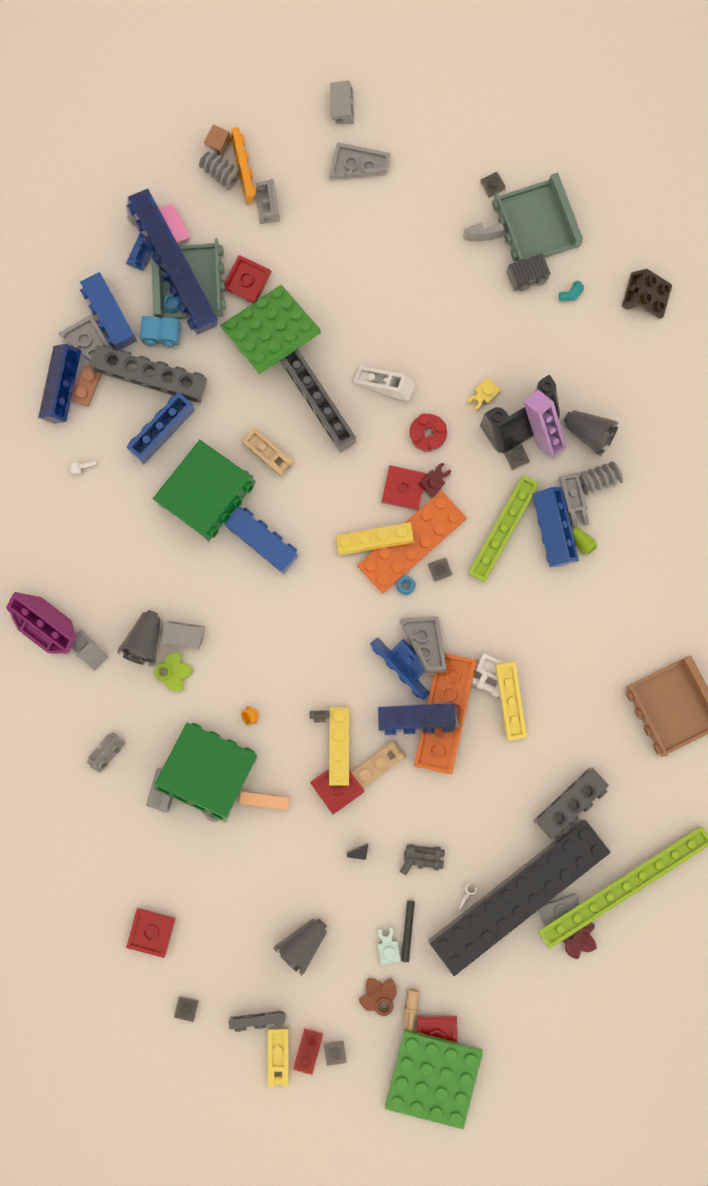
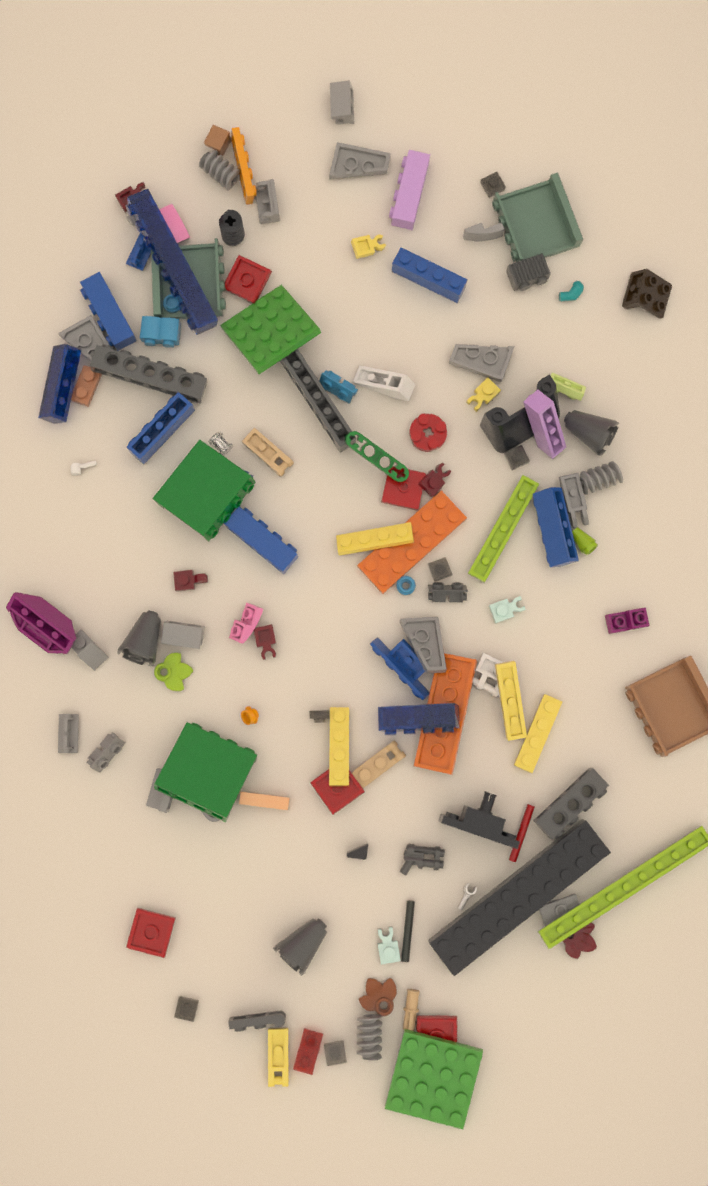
none -> light grey hinge [58,714,79,753]
none -> dark red plate [115,182,150,213]
none -> dark red plate [173,570,208,592]
none -> clear bush [208,431,233,456]
none -> black piece [219,210,245,246]
none -> bright pink slope [229,603,263,643]
none -> dark red plate [254,624,276,660]
none -> dark azure hinge [319,370,358,404]
none -> green beam [345,431,409,482]
none -> light yellow plate [351,235,386,259]
none -> light grey piece [357,1014,382,1061]
none -> lavender brick [389,150,430,230]
none -> blue brick [392,247,468,303]
none -> dark grey hinge [428,582,468,603]
none -> black brick [439,791,520,849]
none -> light grey wing [449,344,515,382]
none -> light aqua plate [489,596,526,624]
none -> red bar [509,804,535,863]
none -> light yellow plate [514,694,562,773]
none -> yellowish green plate [551,372,586,401]
none -> magenta slope [605,607,650,634]

